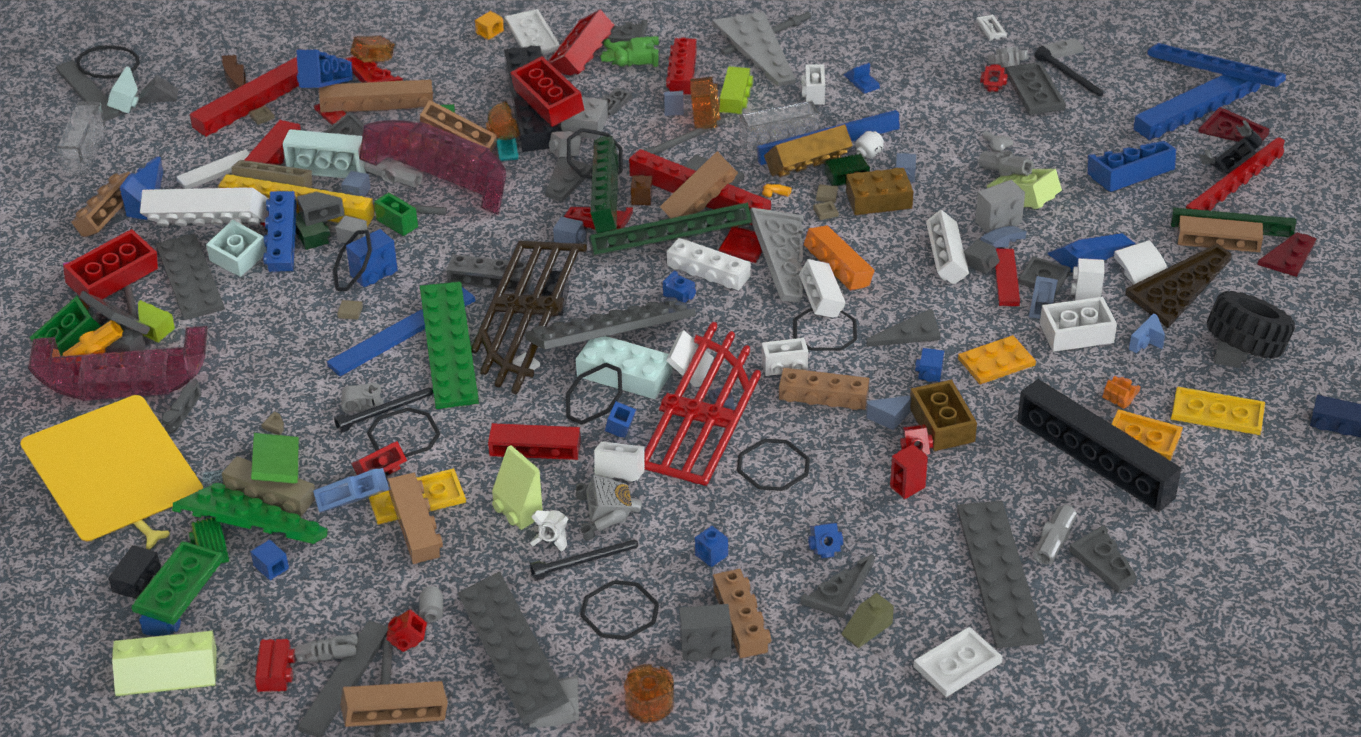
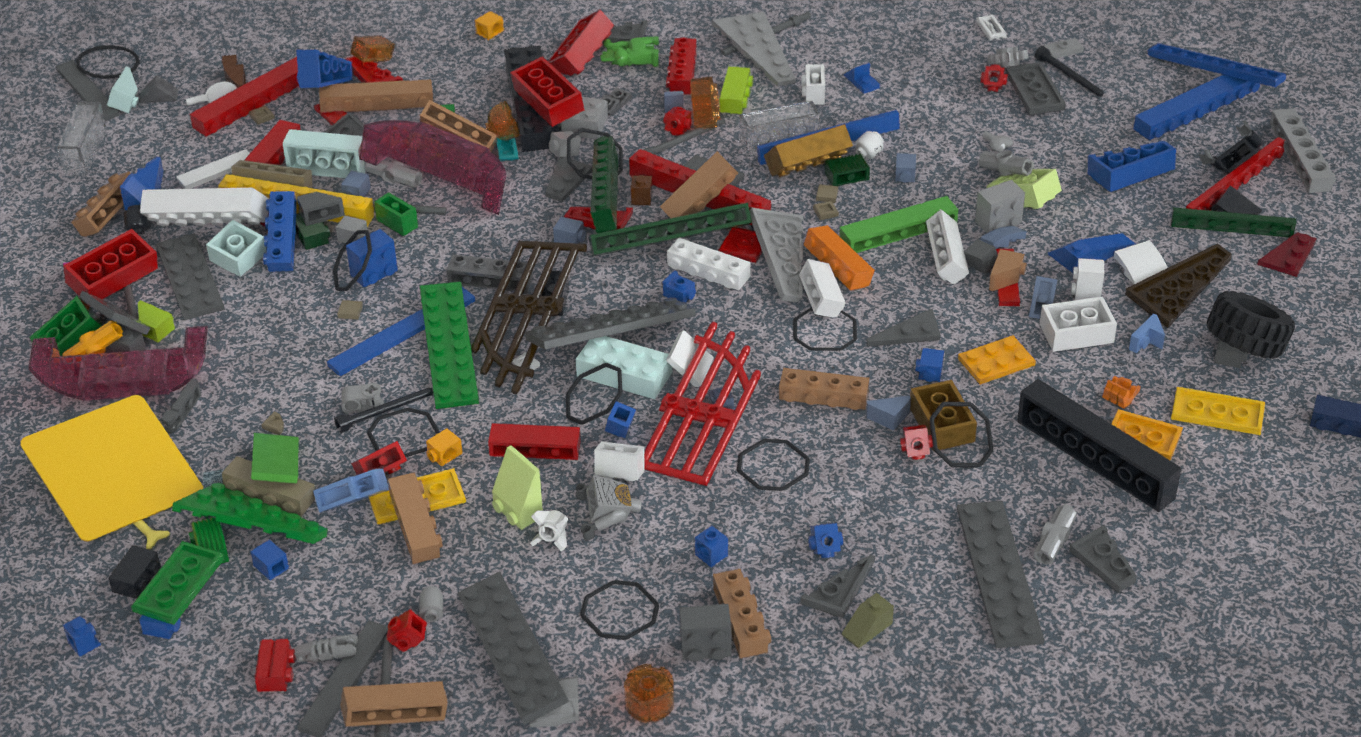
yellowish green slope [112,631,217,696] -> none
white tile [504,9,560,54] -> none
black piece [530,540,639,581] -> none
light orange arm [762,184,792,197] -> none
white brick [762,338,808,376] -> none
pearl gold brick [846,168,914,215] -> none
red brick [890,444,928,499] -> none
white plate [913,627,1002,697] -> none
dark grey tile [1018,256,1071,295] -> none
medium nougat brick [1178,216,1263,252] -> none
dark red wing [1198,107,1270,142] -> none
none -> blue brick [63,616,101,657]
none -> black head [123,205,151,235]
none -> white piece [186,82,237,106]
none -> light orange brick [426,428,463,467]
none -> red brick [663,107,692,136]
none -> bright green brick [839,196,958,253]
none -> black piece [929,402,994,468]
none -> medium nougat slope [989,249,1027,291]
none -> black slope [1211,185,1262,215]
none -> light grey brick [1270,108,1336,193]

